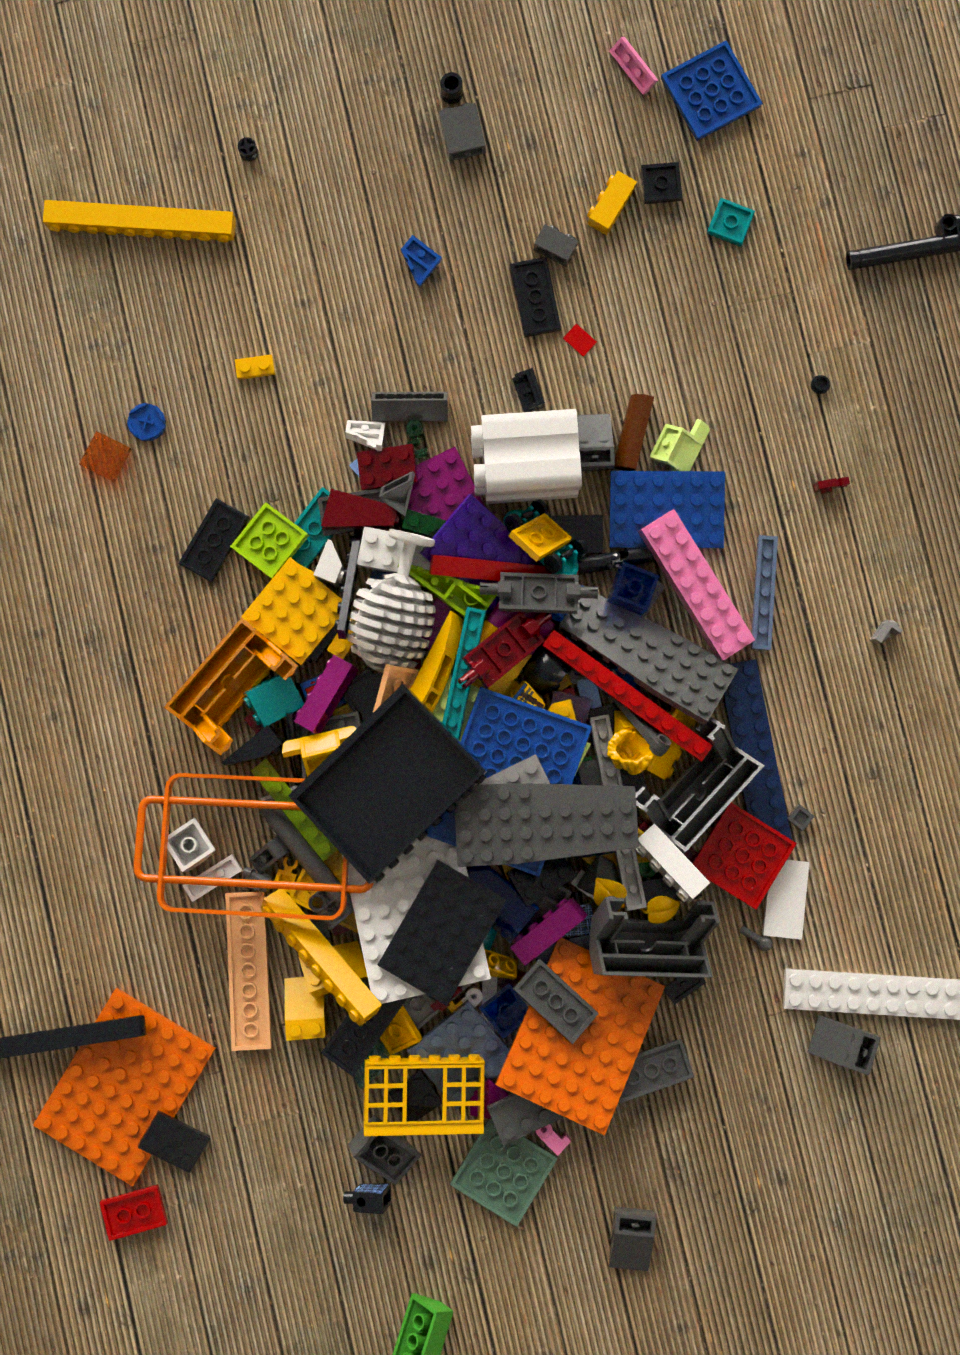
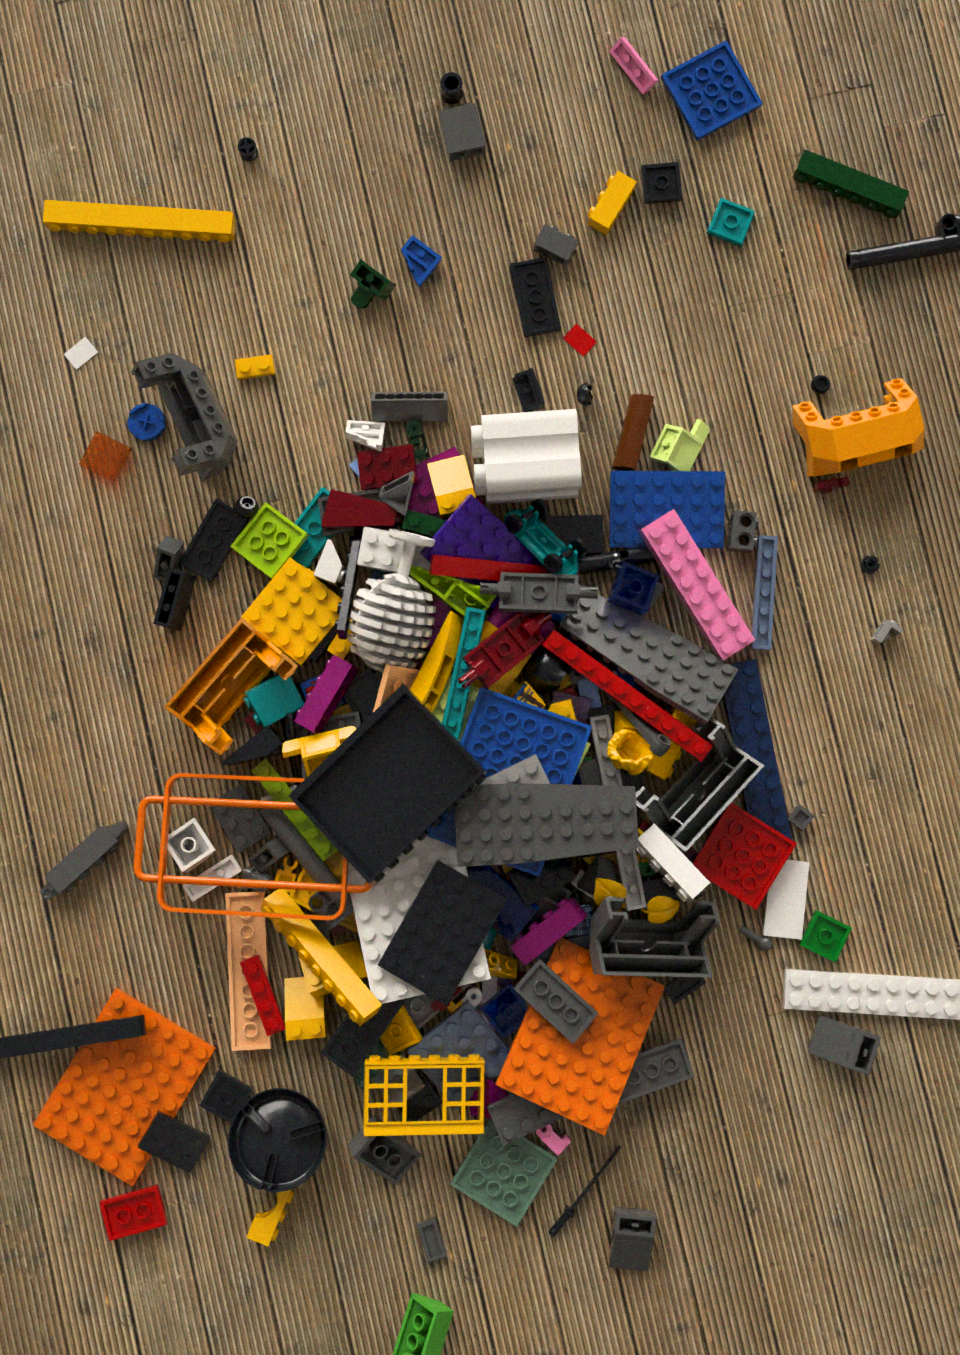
black torso [343,1183,391,1214] -> none
yellow plate [509,513,572,562] -> none
slope [577,414,615,471] -> none
none -> dark grey hinge [40,821,128,900]
none -> white sticker [63,337,98,370]
none -> dark grey wedge [131,353,238,481]
none -> black brick [153,568,196,631]
none -> dark grey slope [154,536,184,581]
none -> black plate [199,1069,254,1123]
none -> dark grey plate [210,784,272,853]
none -> black piece [228,1088,327,1192]
none -> black plate [235,496,259,518]
none -> red plate [240,954,285,1036]
none -> yellow arch [246,1189,295,1247]
none -> dark green brick [350,259,396,309]
none -> light grey tile [372,1053,426,1110]
none -> dark grey tile [417,1217,447,1263]
none -> yellow slope [427,455,476,519]
none -> black sword [548,1145,621,1237]
none -> black plate [577,382,593,407]
none -> dark grey brick [727,510,759,553]
none -> light orange wedge [792,378,925,477]
none -> dark green brick [793,149,909,219]
none -> green plate [799,910,852,963]
none -> black plate [861,556,880,574]

